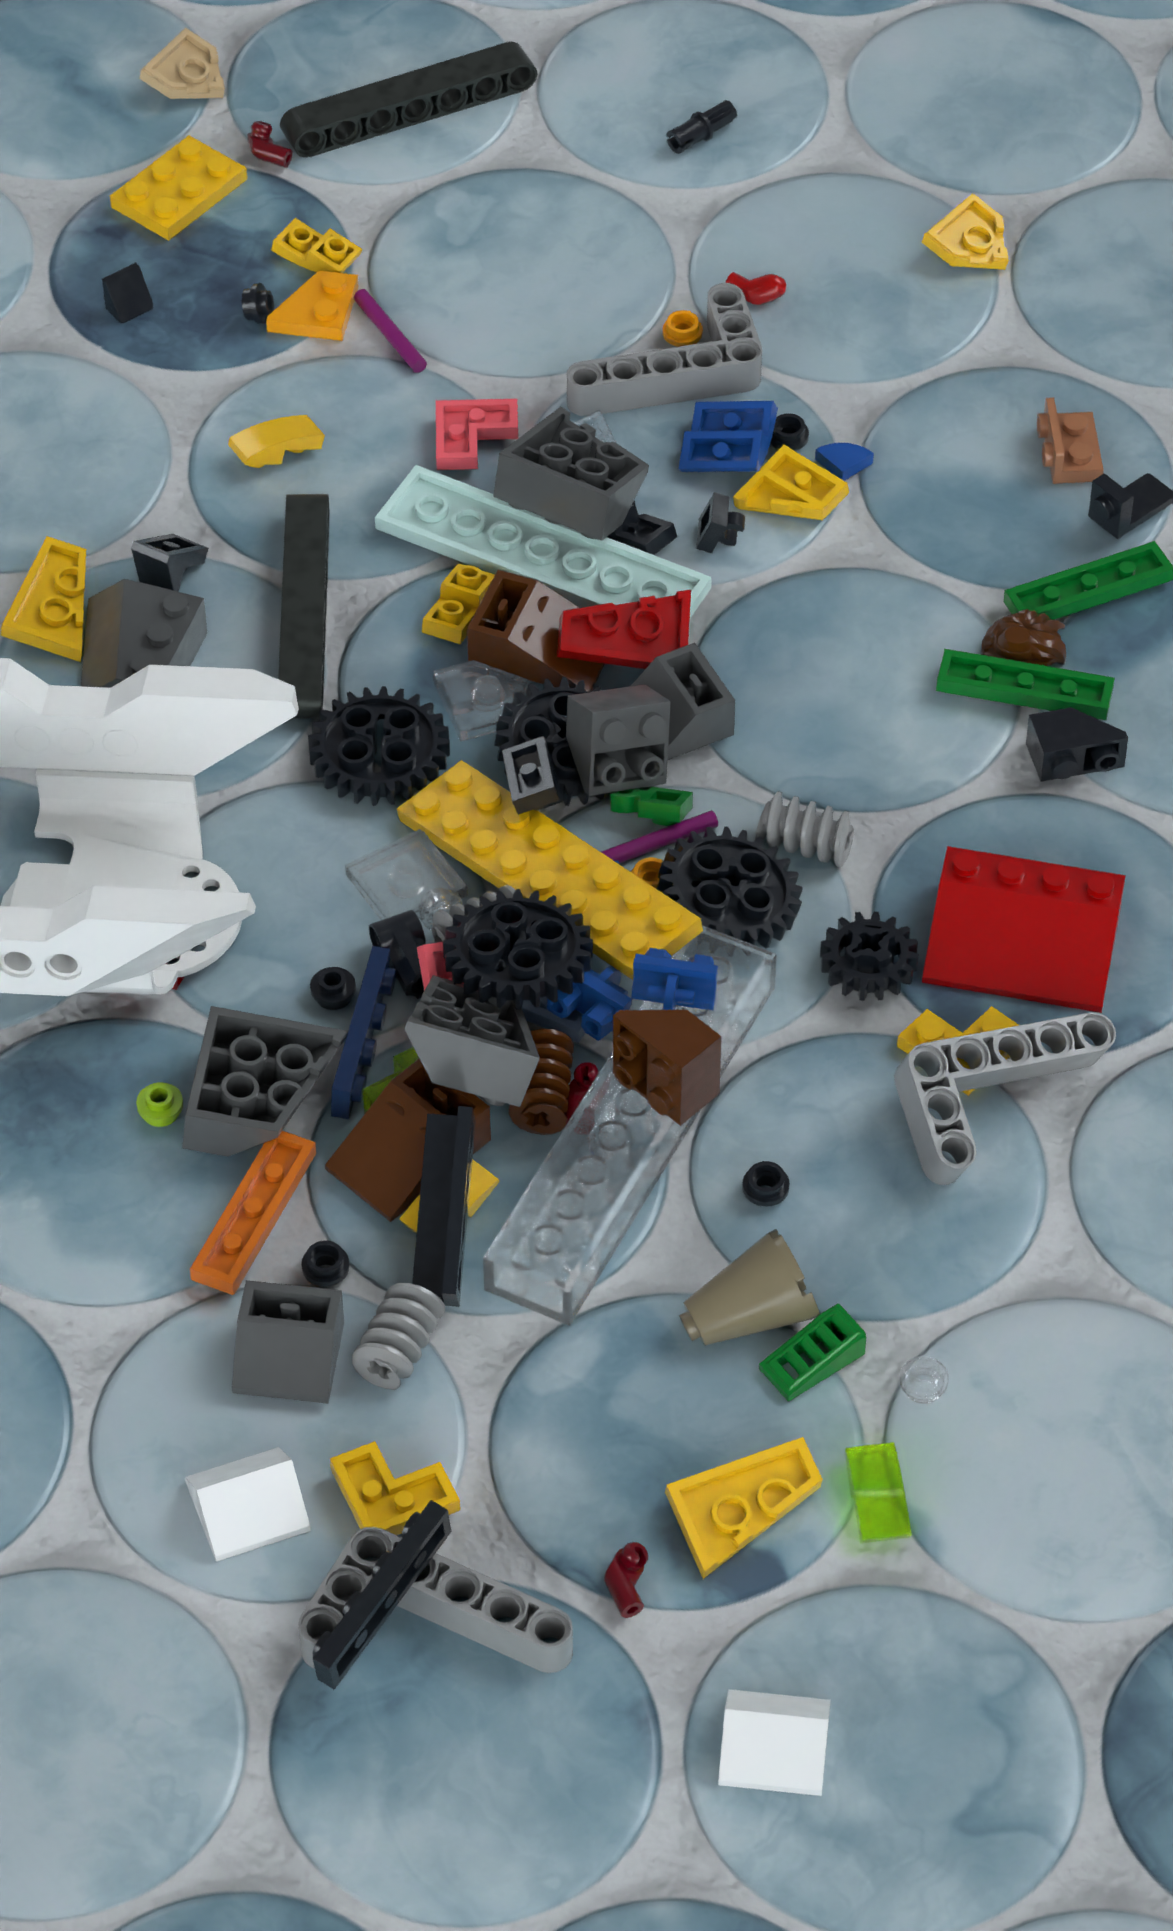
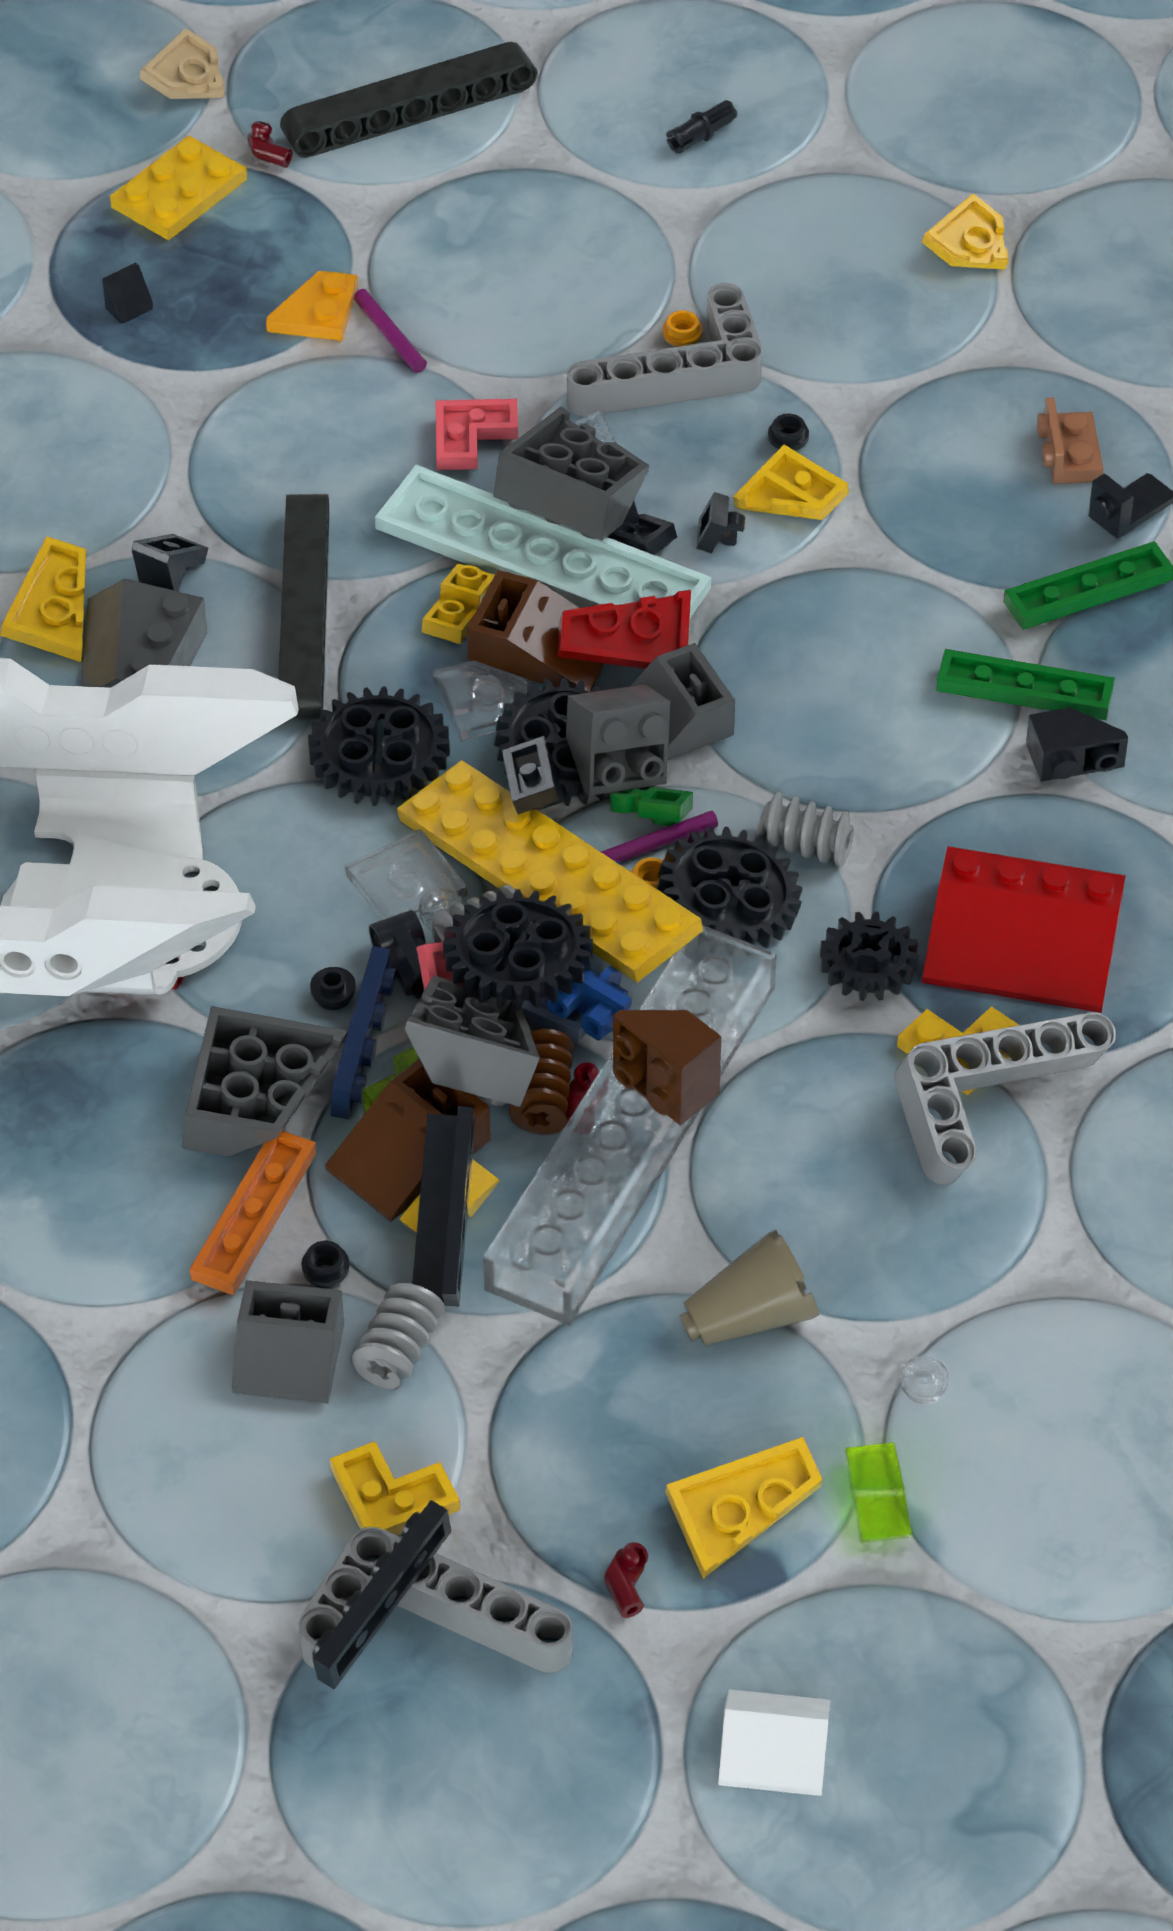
lime plate [136,1082,183,1127] -> none
white slope [185,1447,311,1562] -> none
yellow slope [228,415,325,468] -> none
black plate [242,283,274,324] -> none
yellow slope [271,218,362,273] -> none
blue hips [631,948,718,1011] -> none
blue slope [678,401,778,472] -> none
red arm [725,272,787,305] -> none
black plate [742,1161,790,1207] -> none
green slope [759,1303,867,1402] -> none
blue tile [815,443,874,481] -> none
reddish brown hat [981,609,1066,666] -> none

